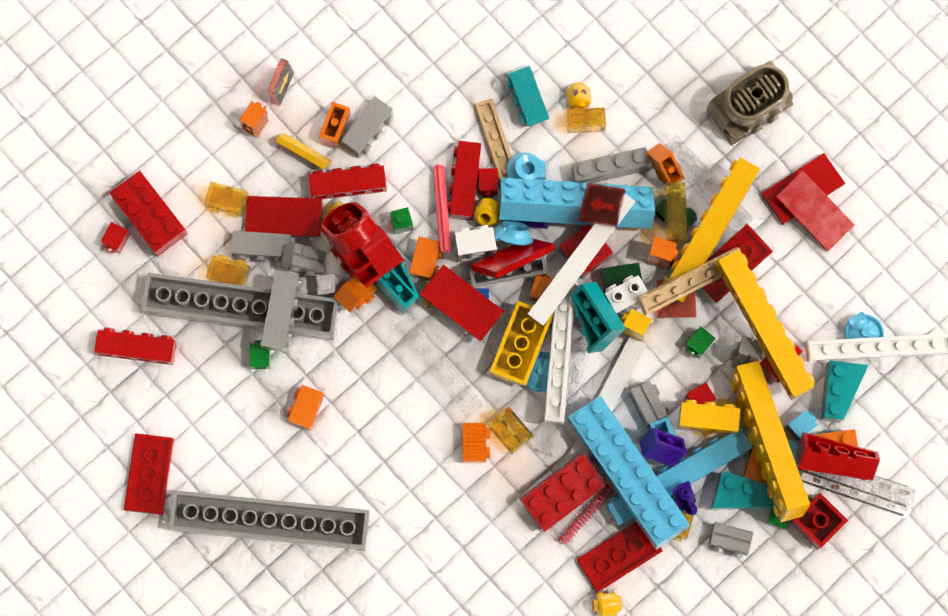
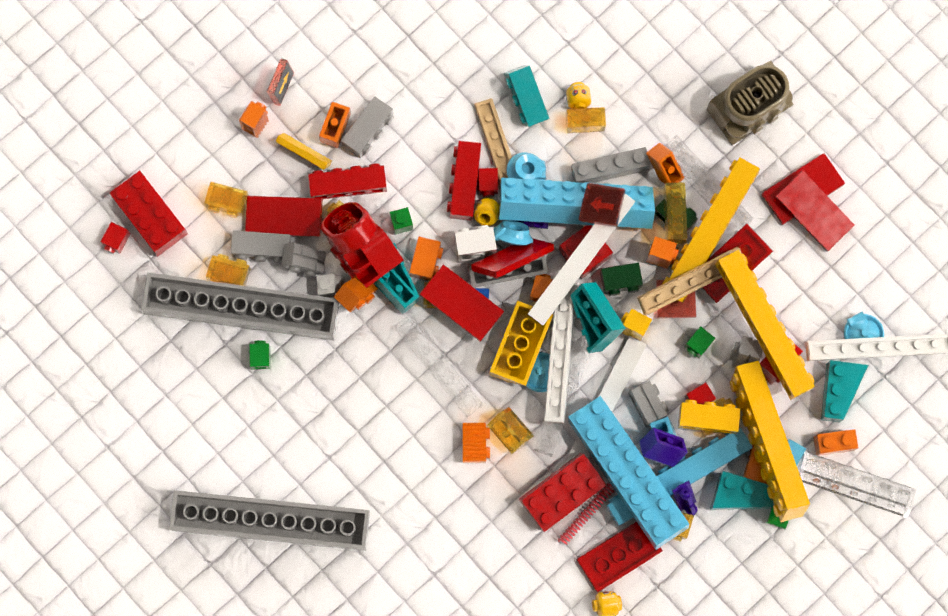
red brick [94,328,177,365] -> none
red tile [124,433,174,515] -> none
light grey brick [260,270,303,353] -> none
orange brick [286,385,325,431] -> none
coral axle [433,164,451,254] -> none
white brick [604,275,648,315] -> none
light grey brick [708,522,753,558] -> none
medium azure brick [785,410,818,442] -> none
red brick [790,493,848,550] -> none
red wedge [796,432,880,481] -> none

